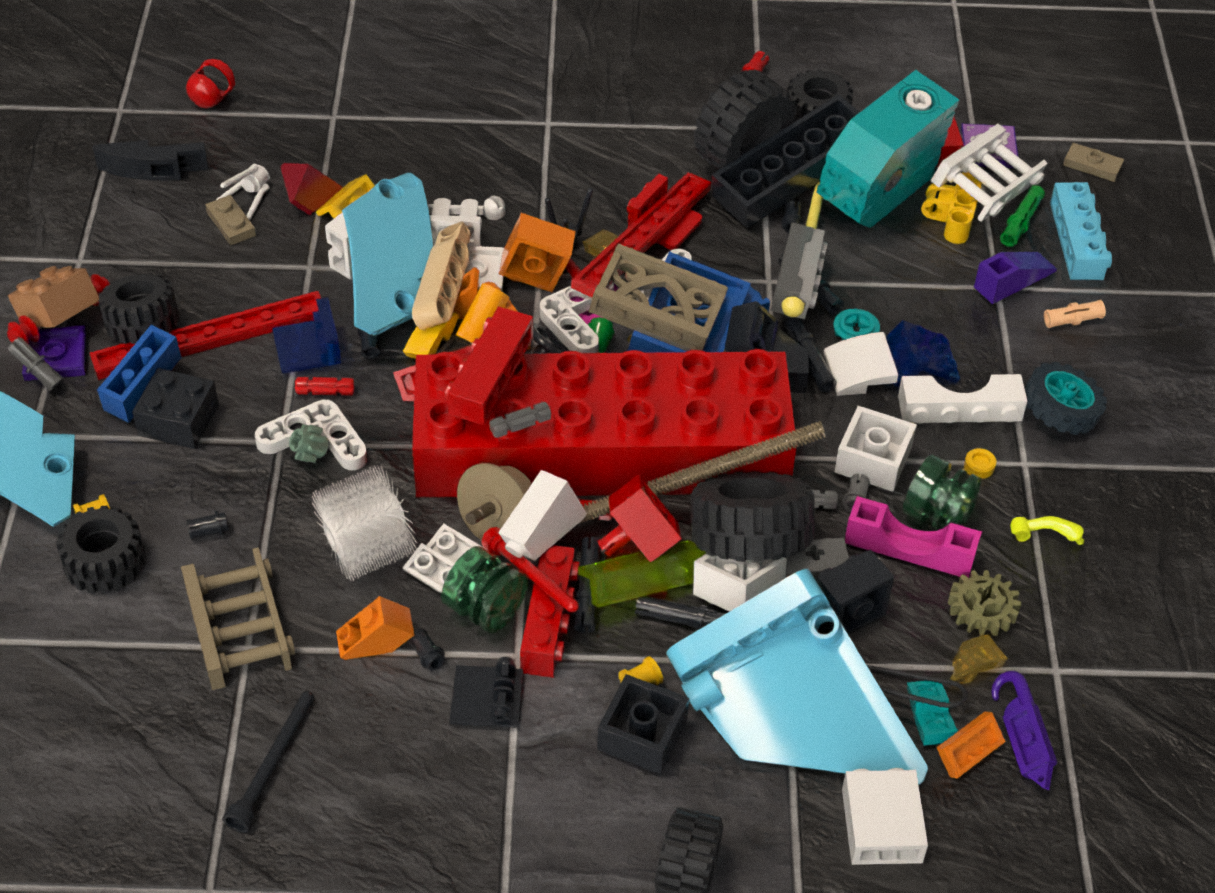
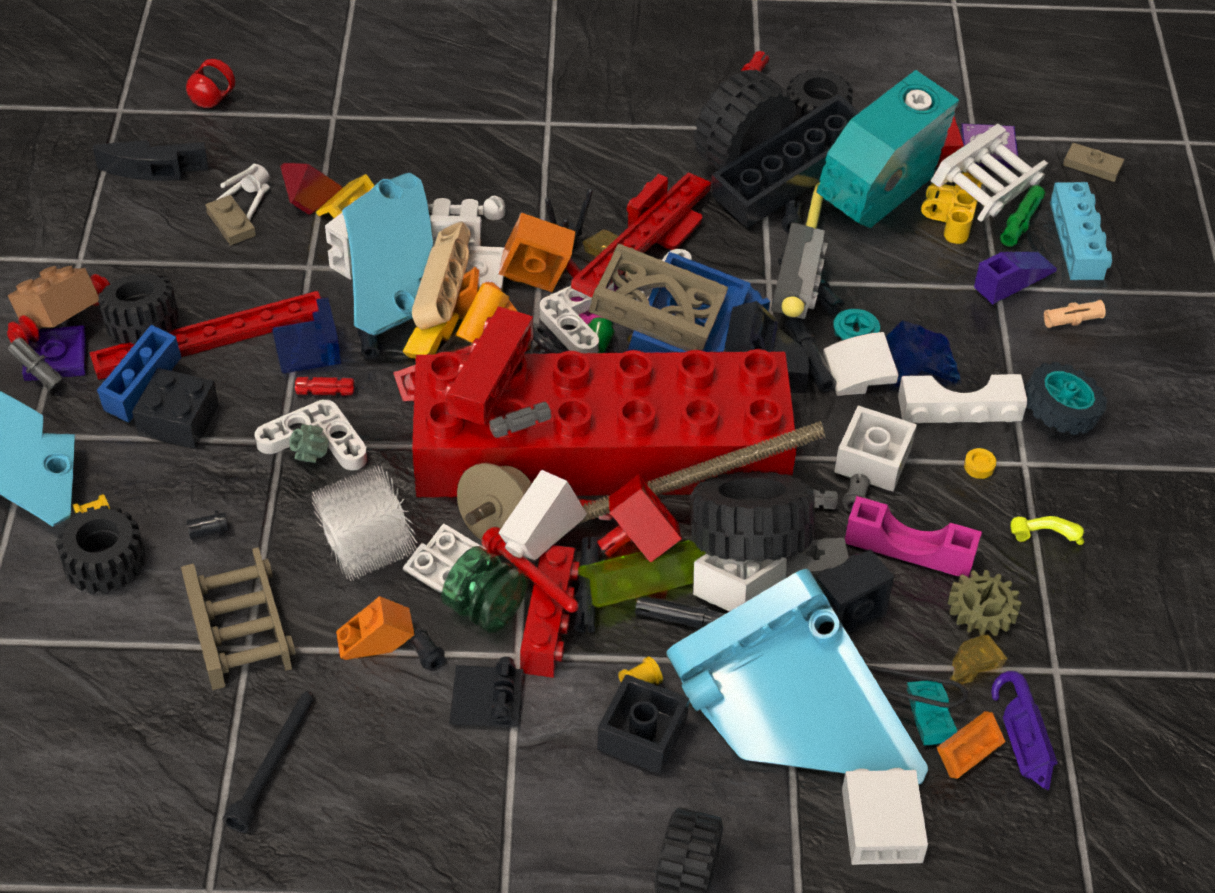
clear green wheel [902,454,982,530] -> none

